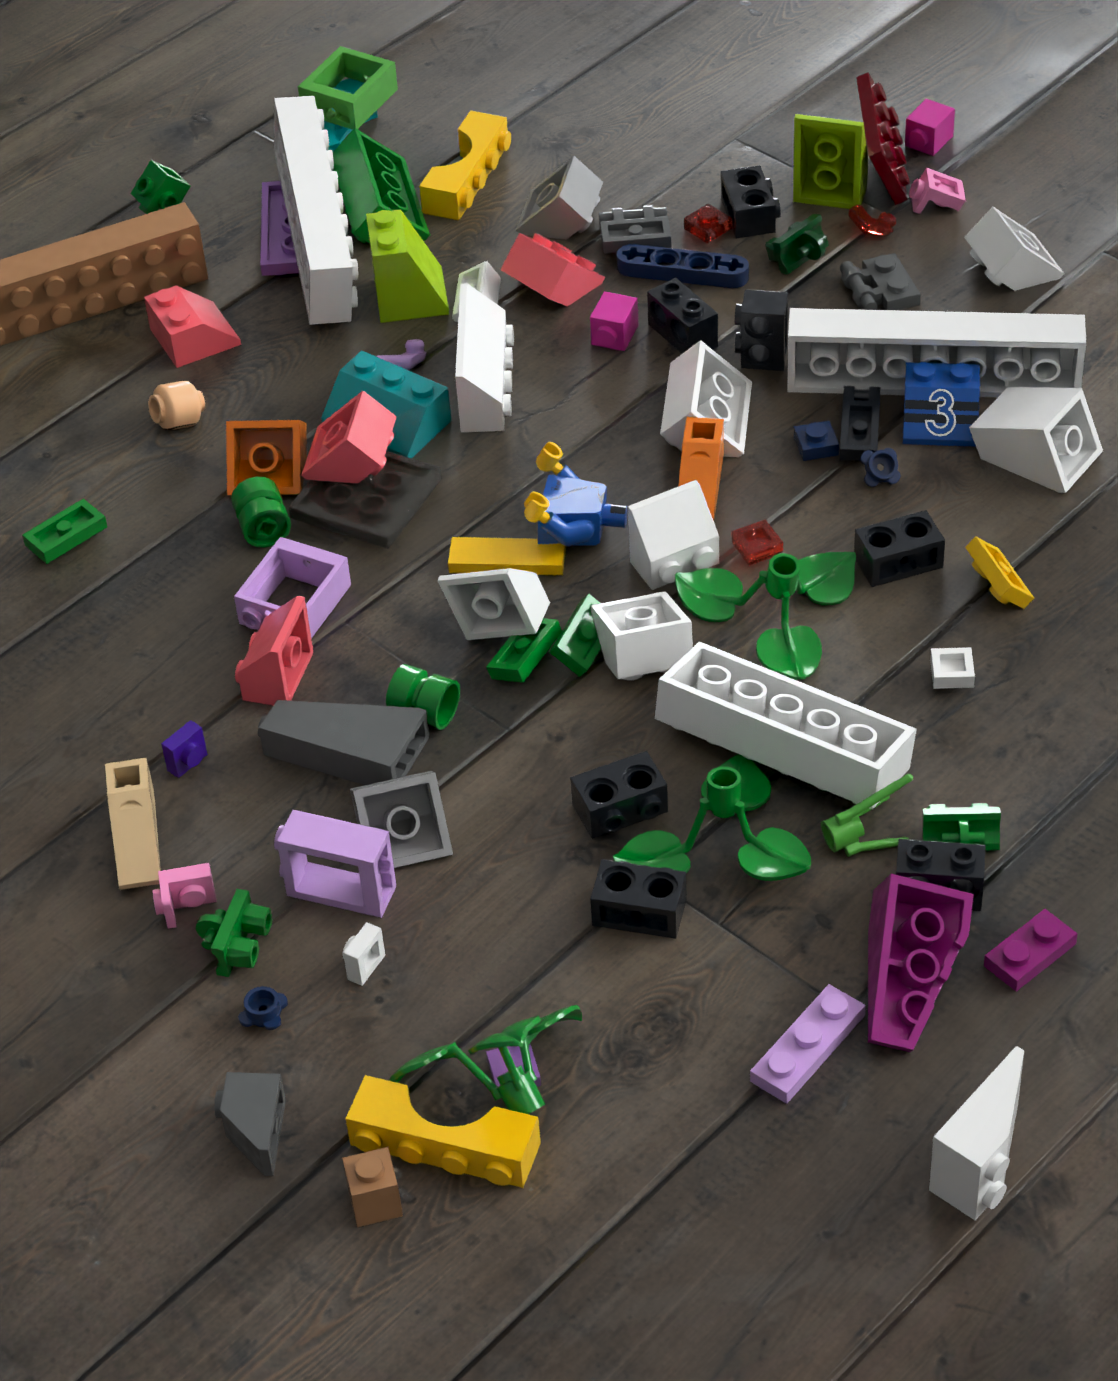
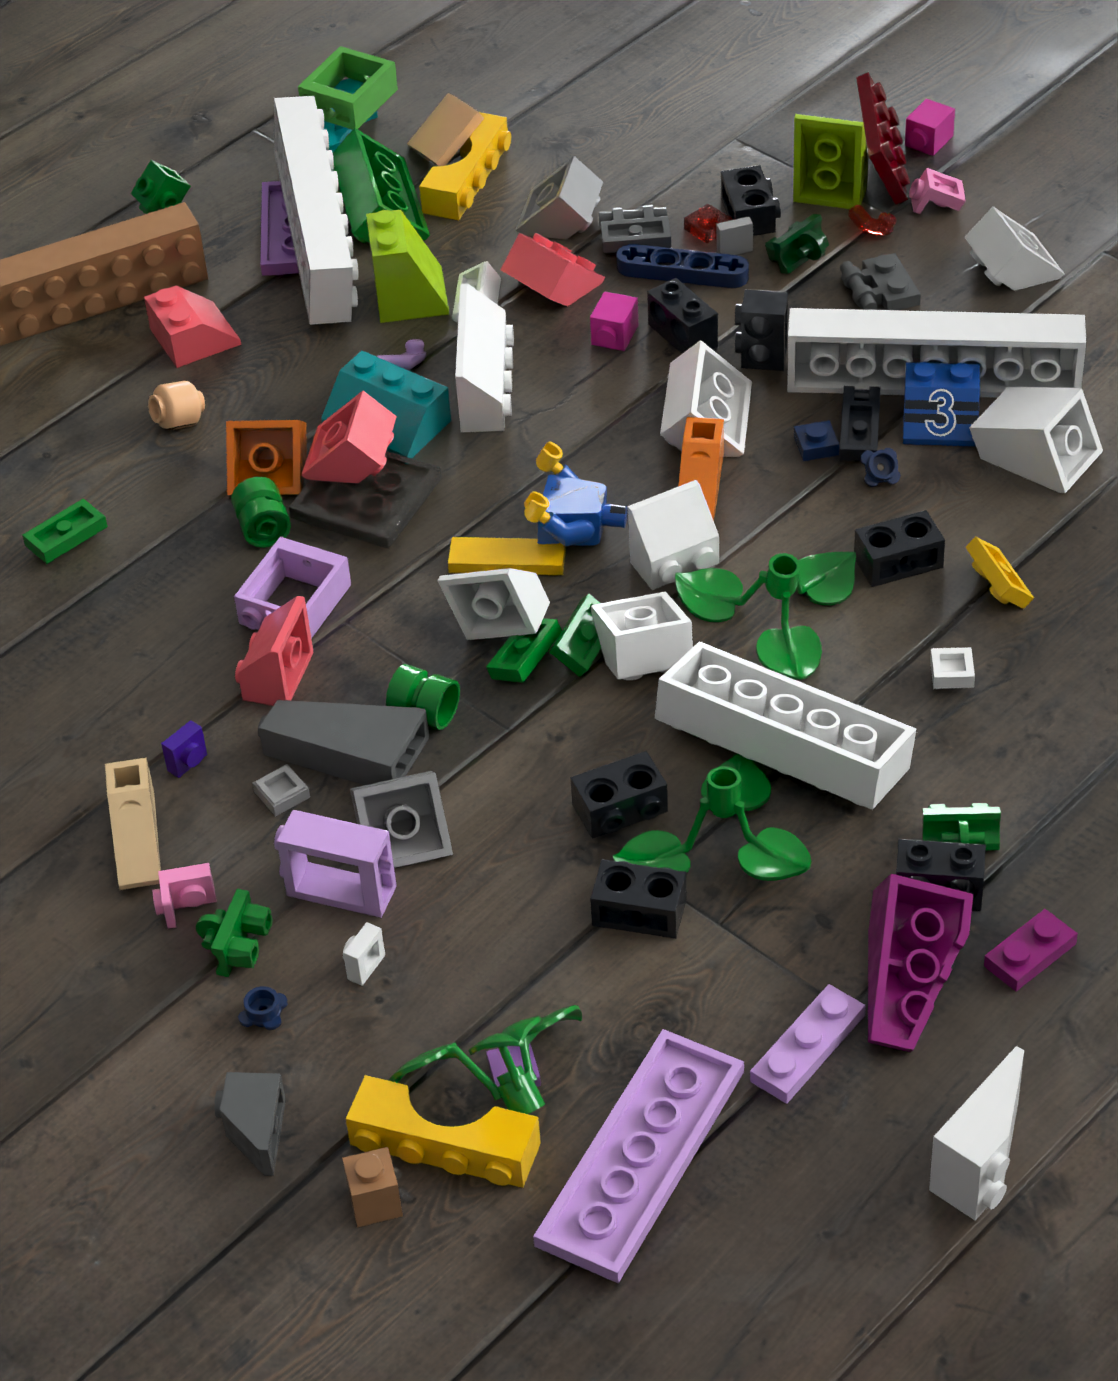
clear red plate [731,519,783,566] -> none
bright green plant [821,774,913,857] -> none
none -> light grey tile [252,764,310,817]
none -> light nougat slope [407,93,484,166]
none -> lavender plate [533,1029,744,1283]
none -> light grey tile [716,217,753,255]

